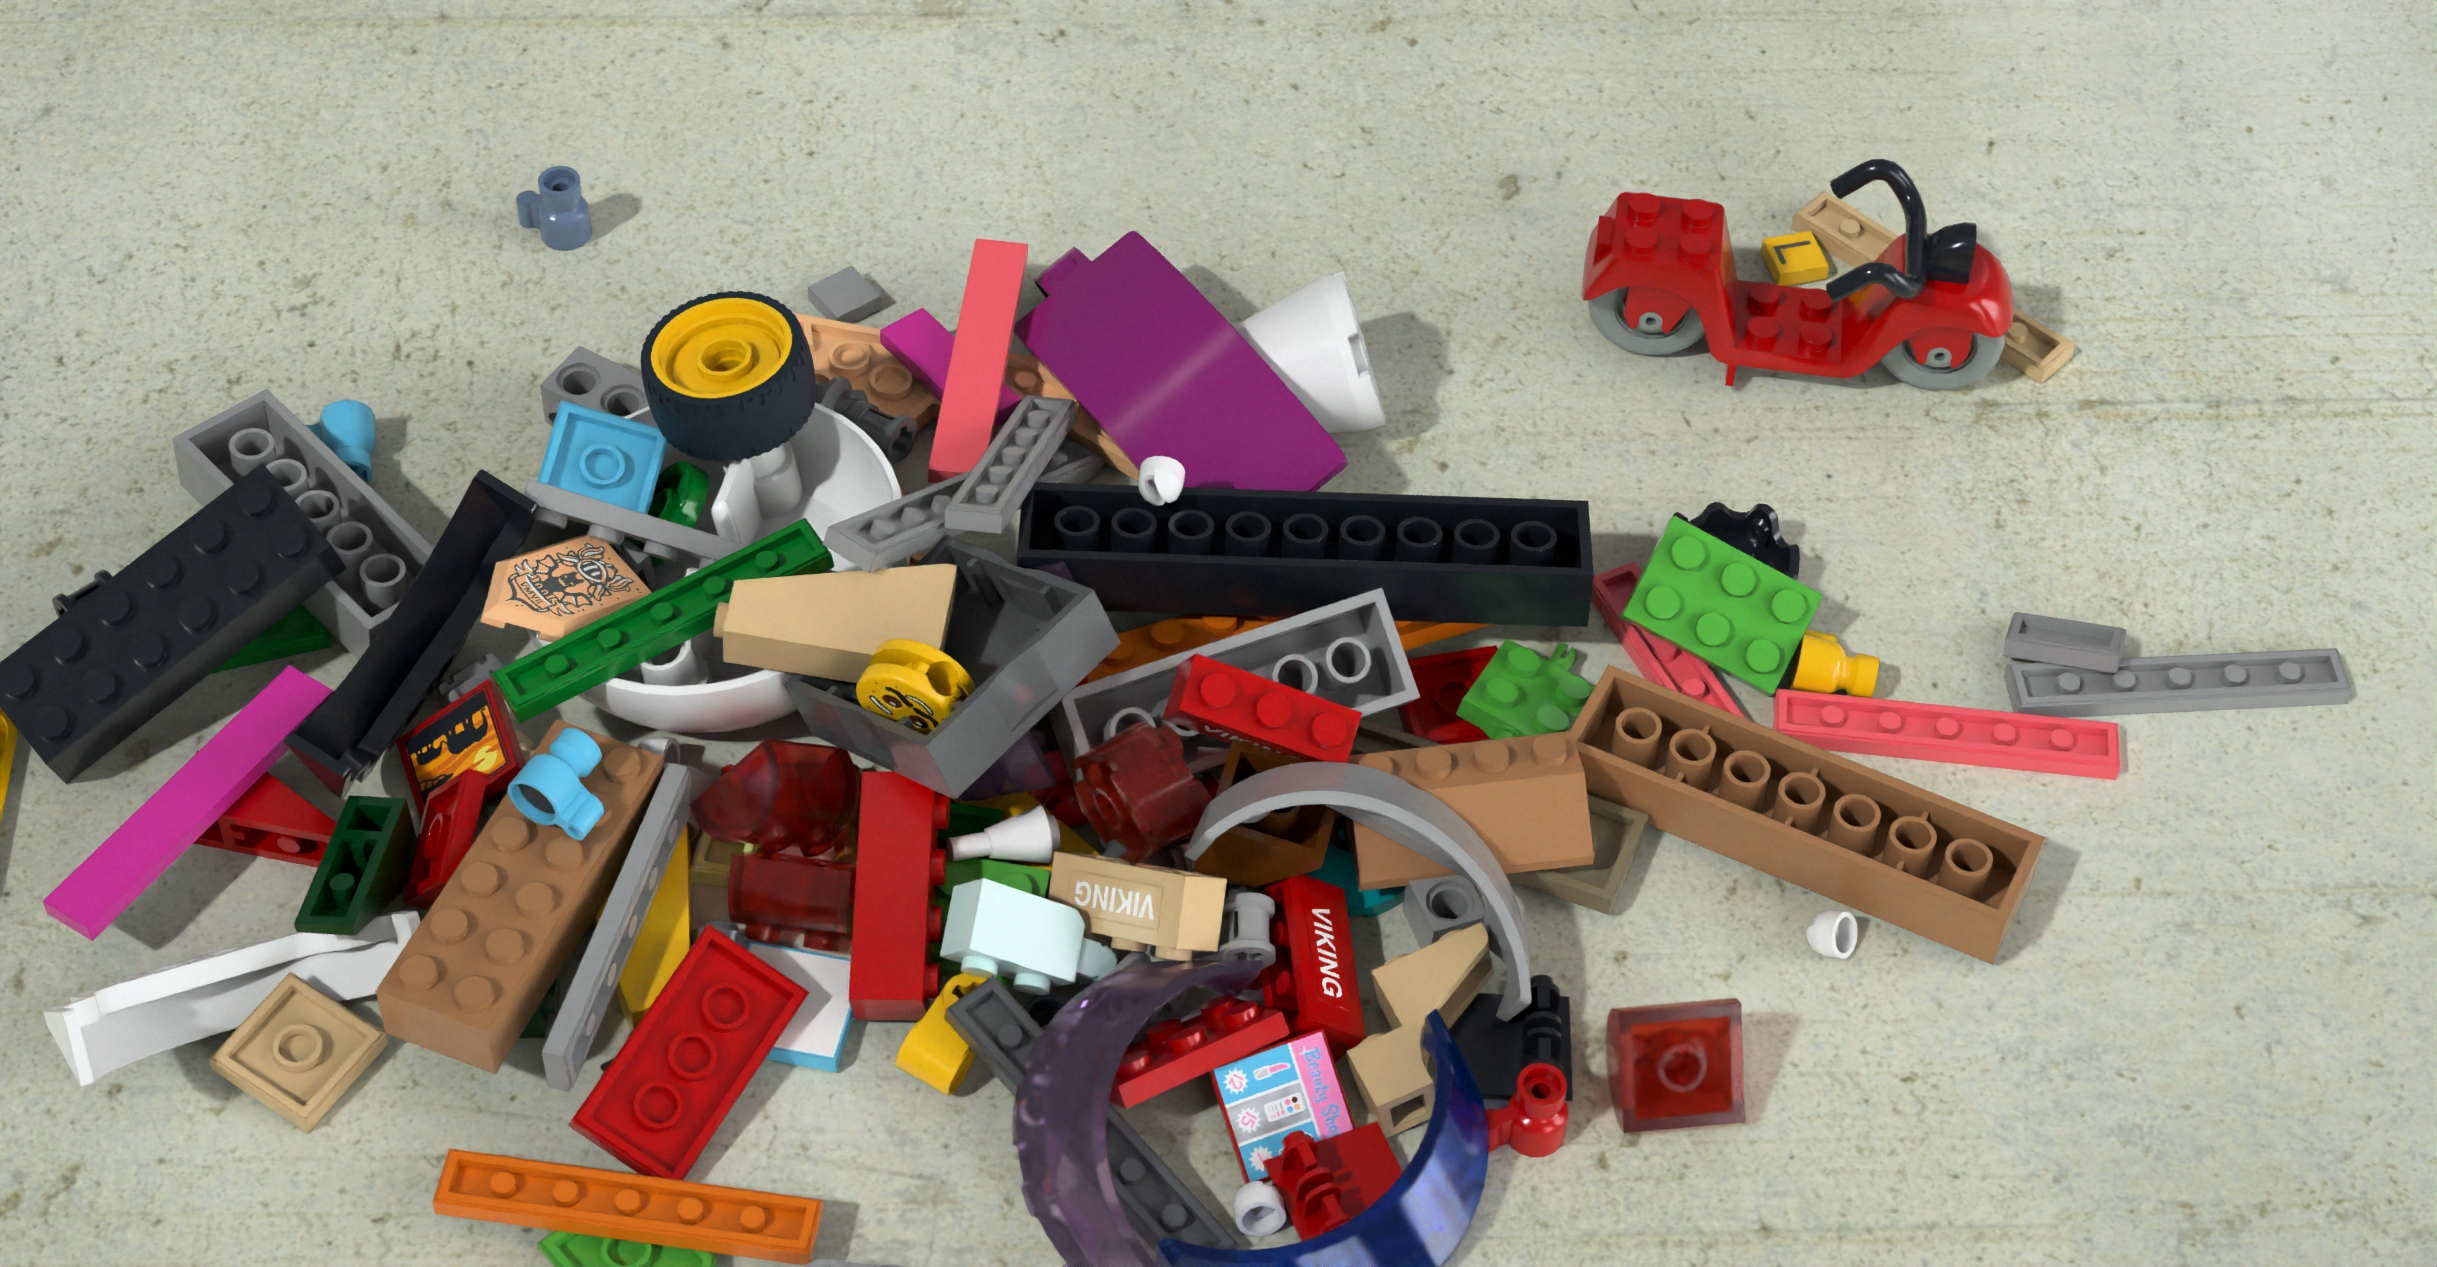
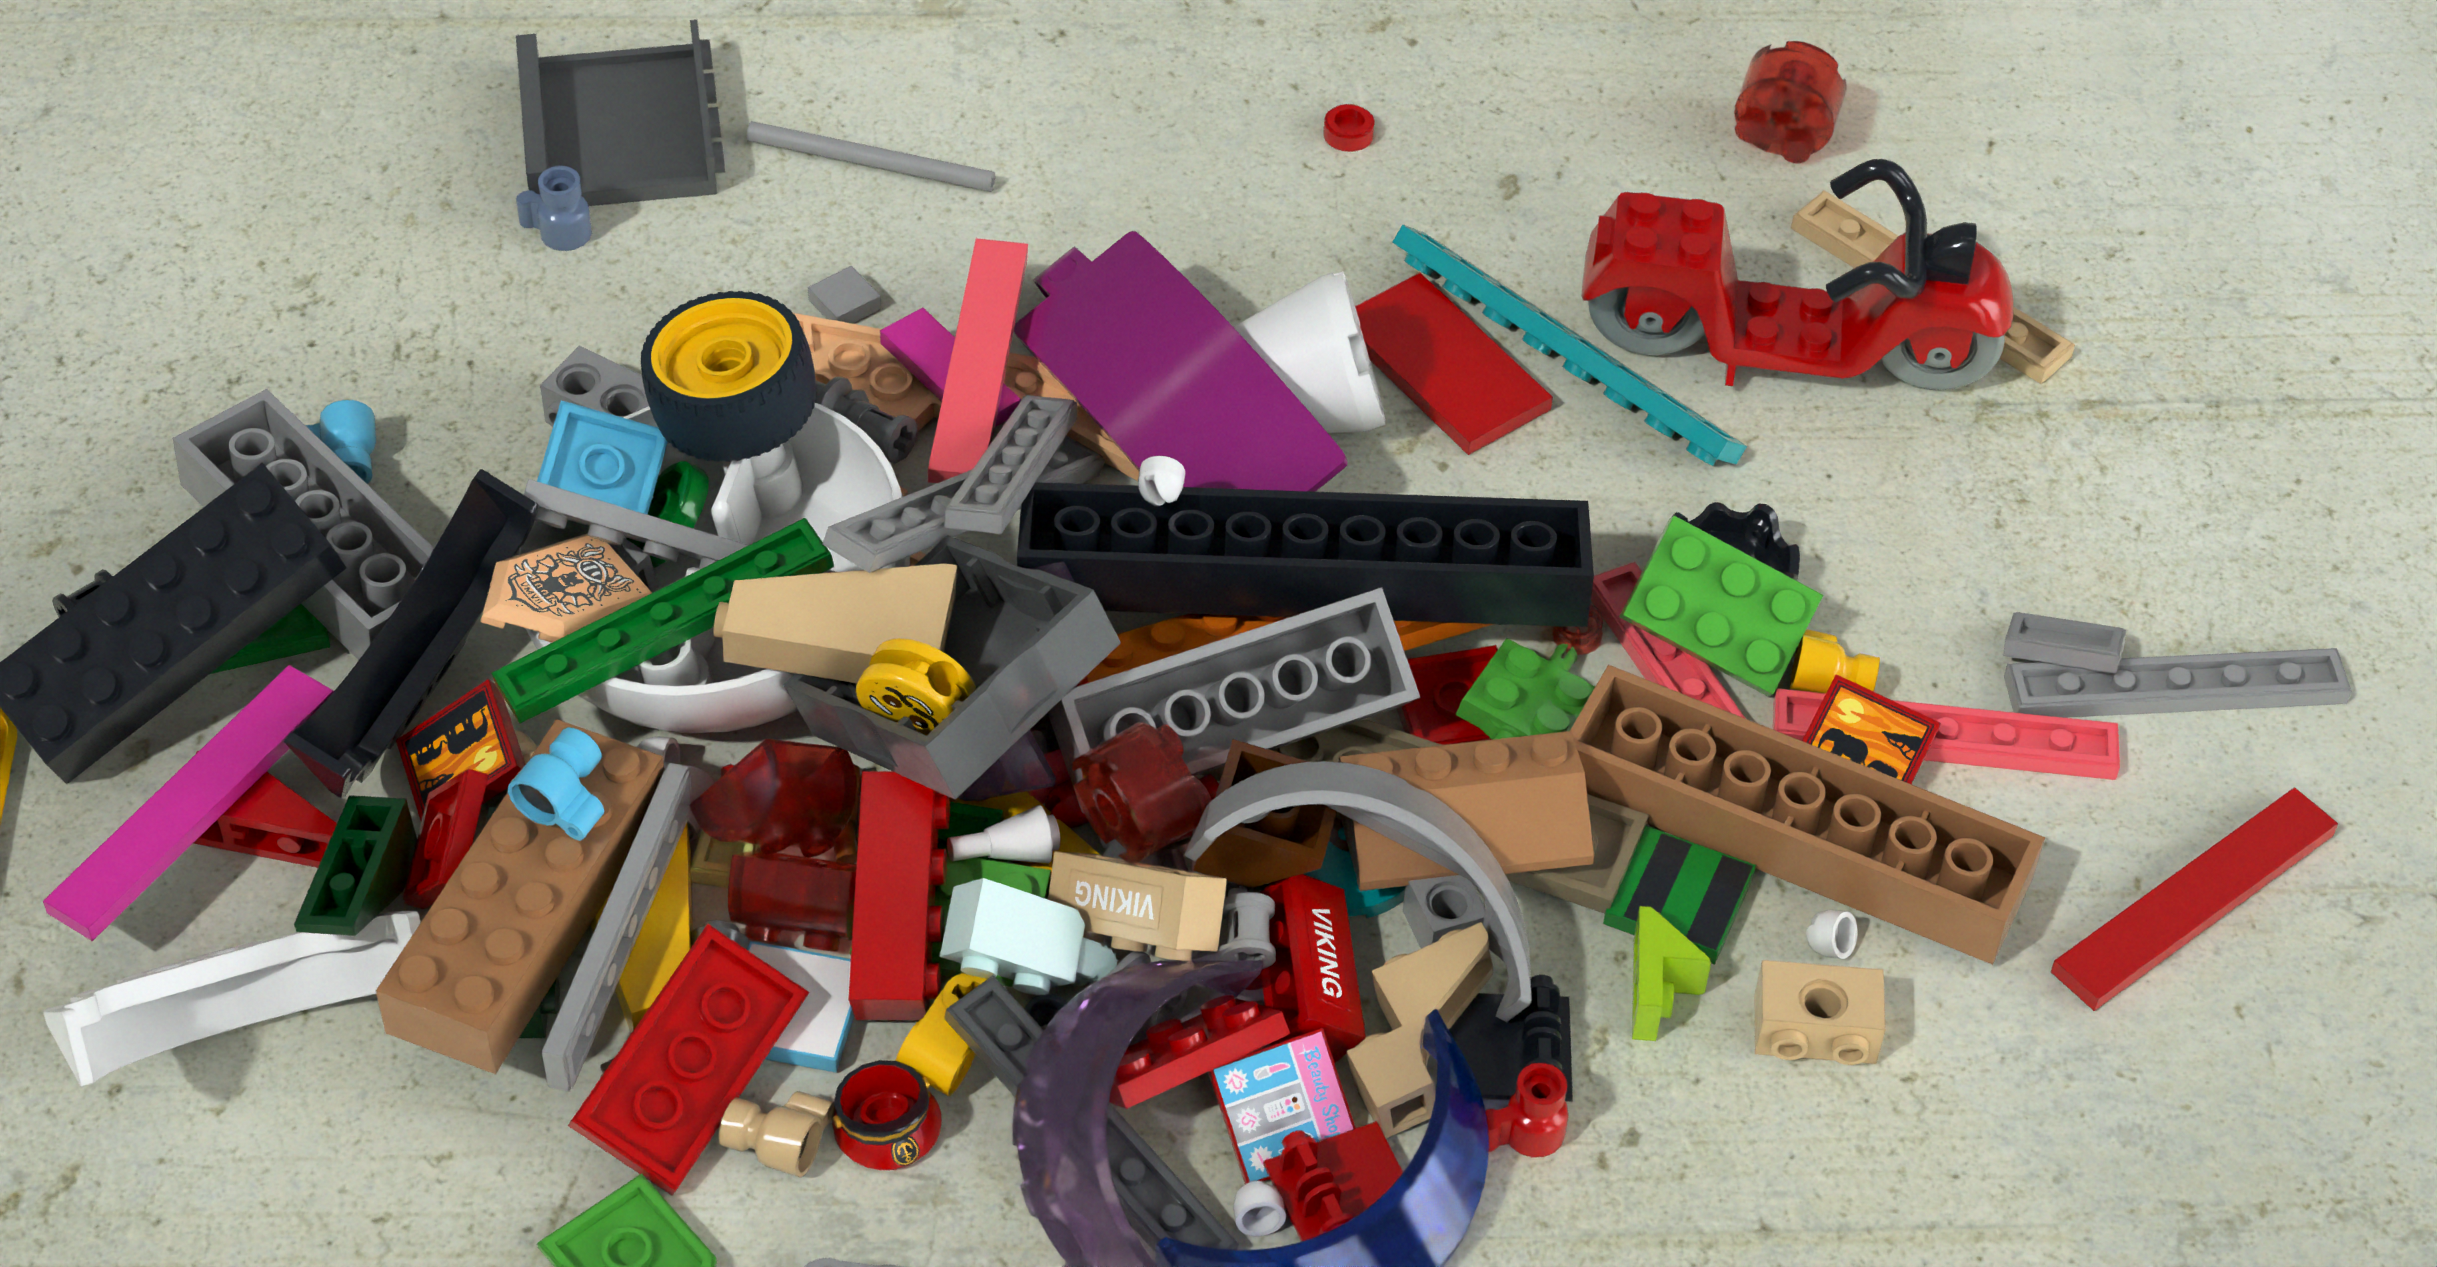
tan tile [209,971,388,1134] -> none
orange tile [432,1148,823,1265] -> none
light grey piece [436,653,504,707] -> none
red brick [1162,653,1362,763] -> none
clear red brick [1606,997,1745,1133] -> none
yellow tile [1760,231,1829,286] -> none
none -> dark grey panel [516,20,725,206]
none -> tan piece [719,1091,835,1177]
none -> light grey piece [747,121,995,192]
none -> red piece [832,1060,942,1170]
none -> red tile [1323,104,1374,152]
none -> red tile [1355,273,1553,455]
none -> teal plate [1392,225,1747,466]
none -> clear red bush [1552,604,1604,655]
none -> tile [1603,826,1756,965]
none -> lime slope [1632,906,1711,1041]
none -> clear red brick [1734,41,1847,163]
none -> tan brick [1754,960,1886,1065]
none -> tile [1802,674,1941,784]
none -> red tile [2051,787,2338,1011]

